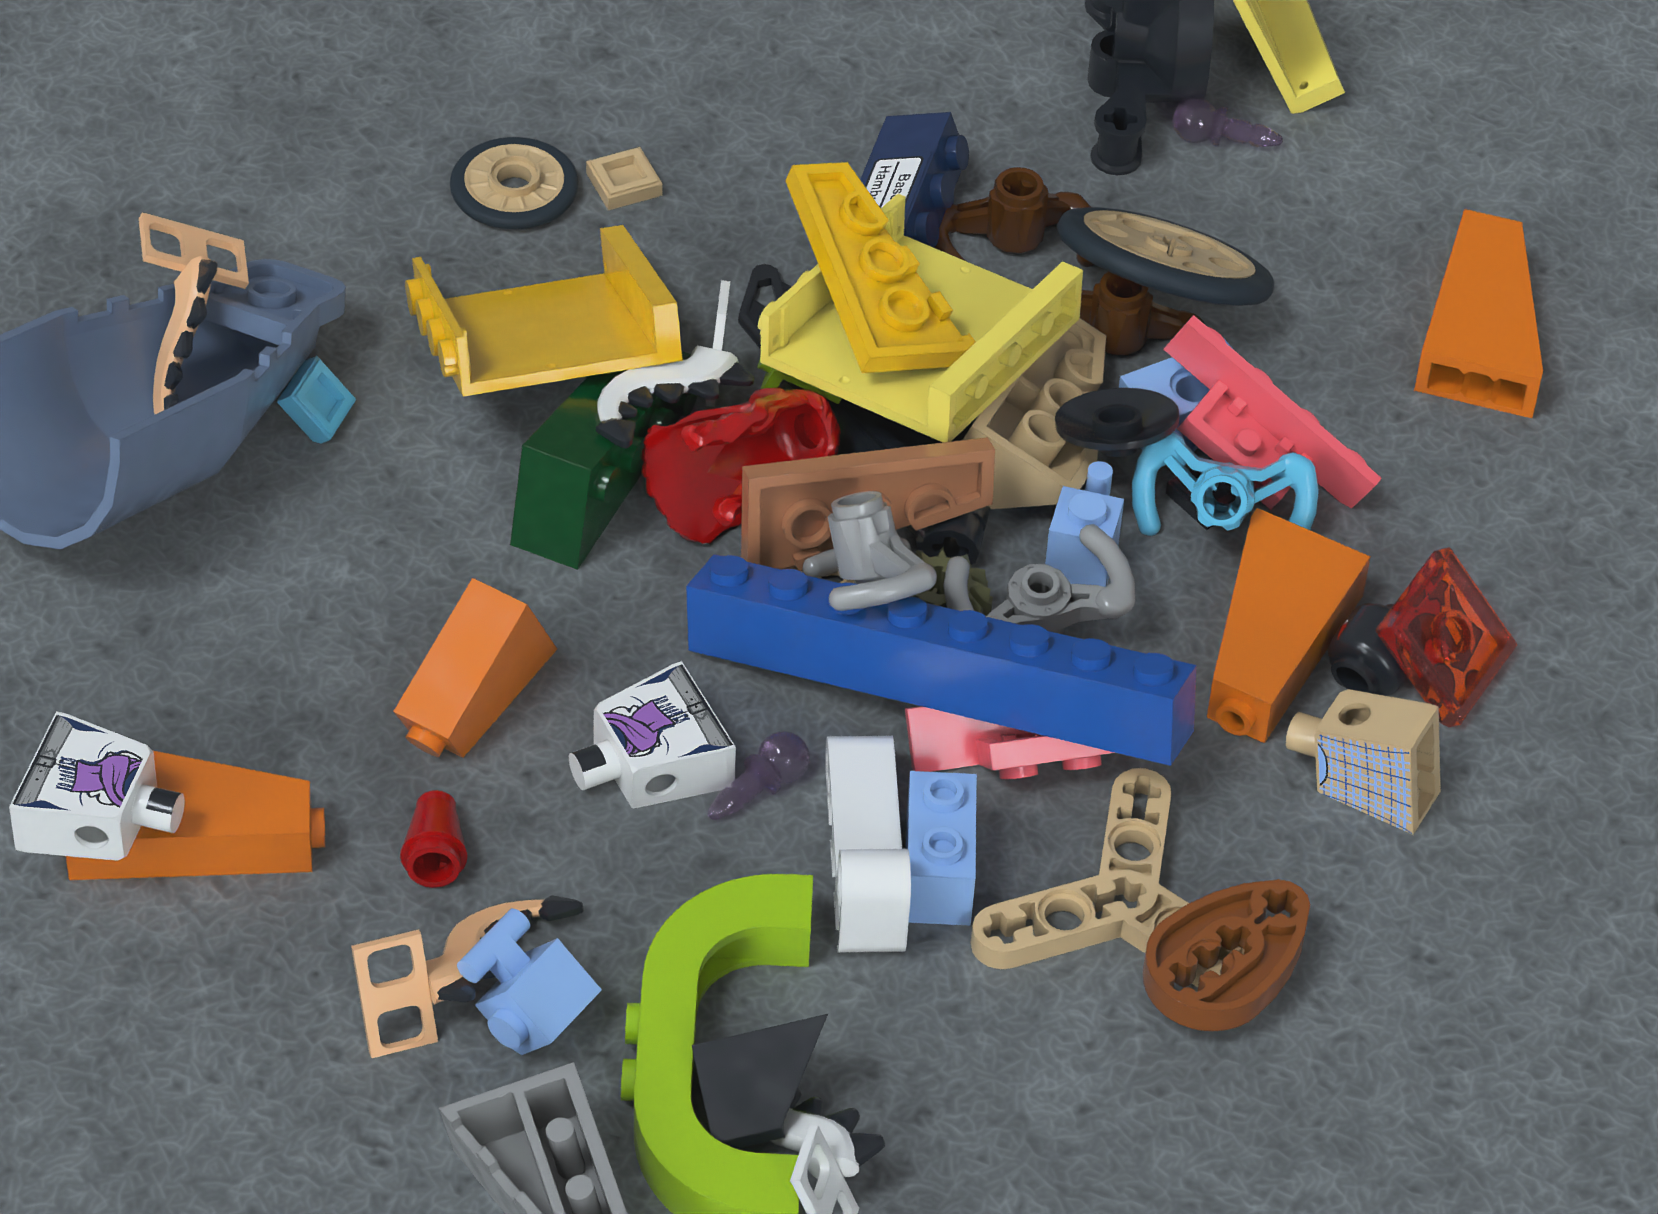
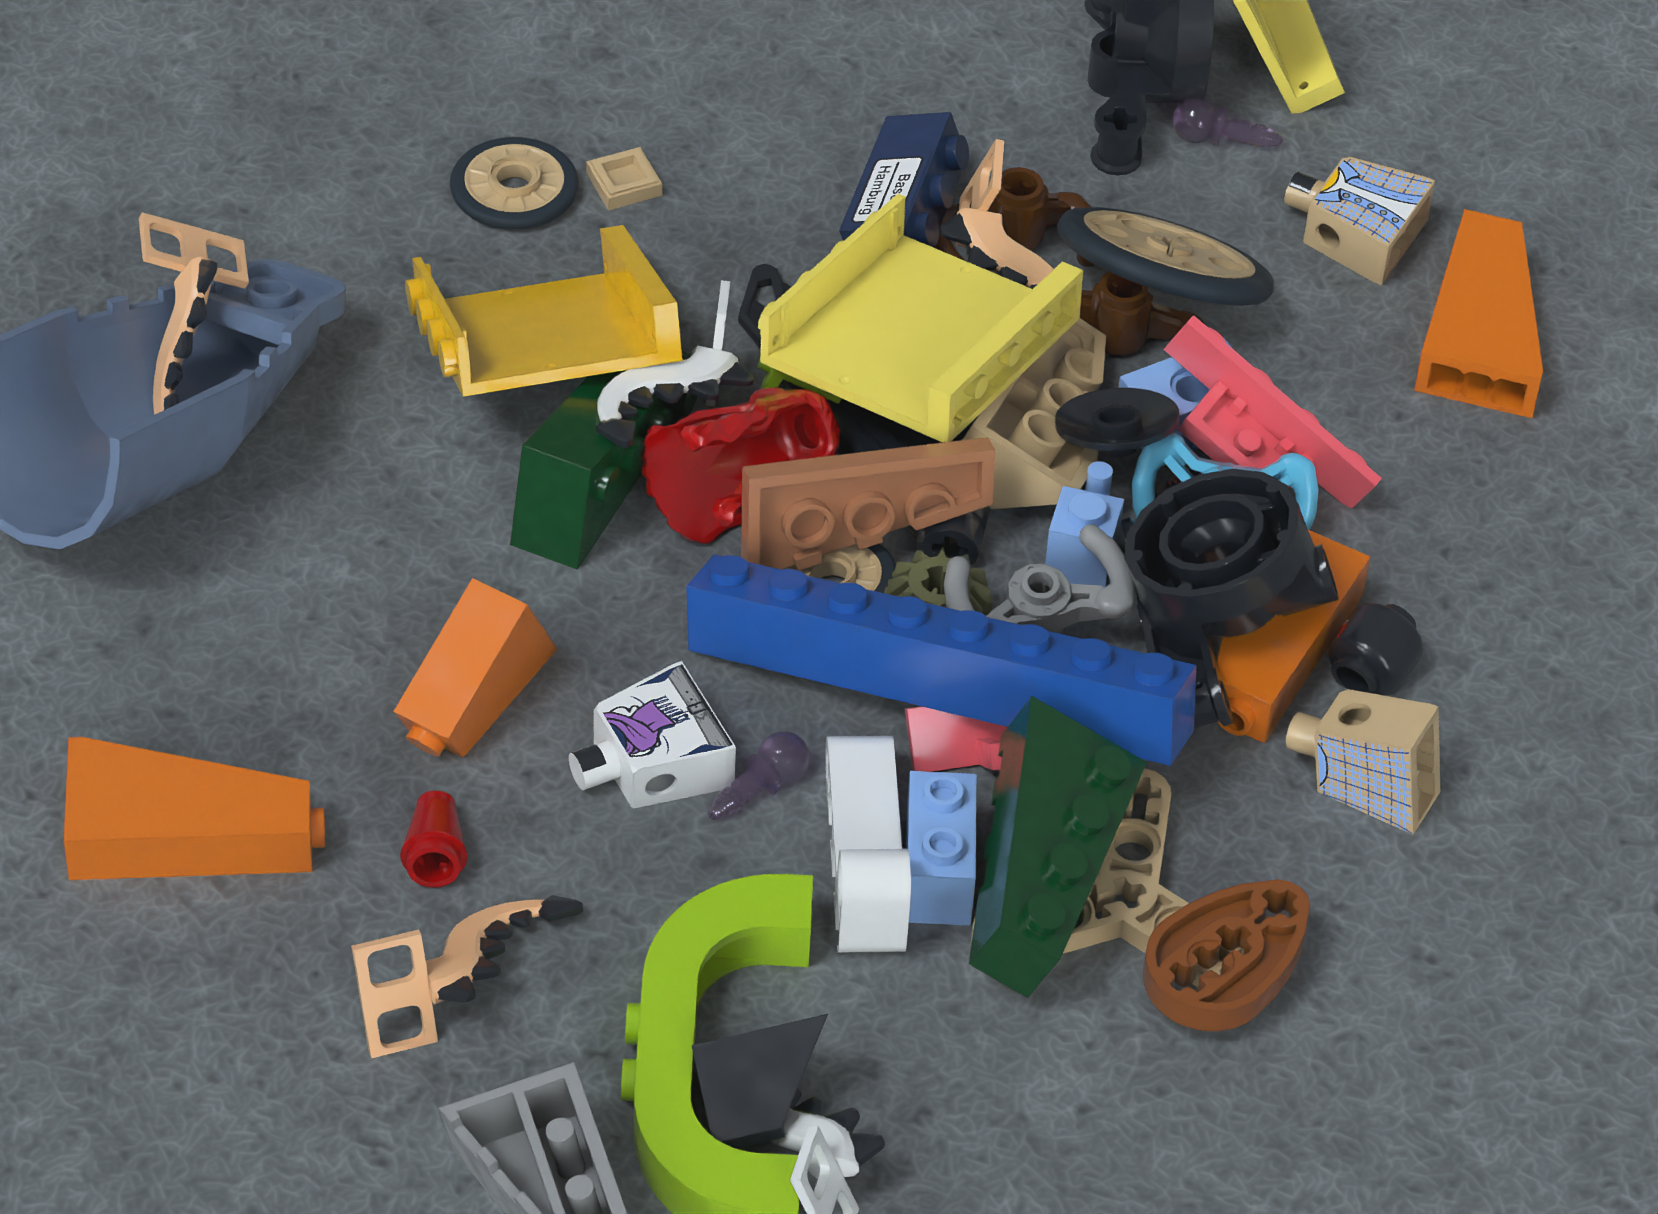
white torso [9,711,185,861] -> none
medium azure tile [277,356,356,444] -> none
light blue brick [457,908,602,1055] -> none
yellow wing [785,162,976,373] -> none
light grey piece [802,491,937,611] -> none
clear red tile [1375,547,1518,727] -> none
none -> light nougat piece [939,139,1054,289]
none -> dark green wedge [969,696,1147,998]
none -> black piece [1121,469,1339,729]
none -> tan torso [1284,157,1435,285]

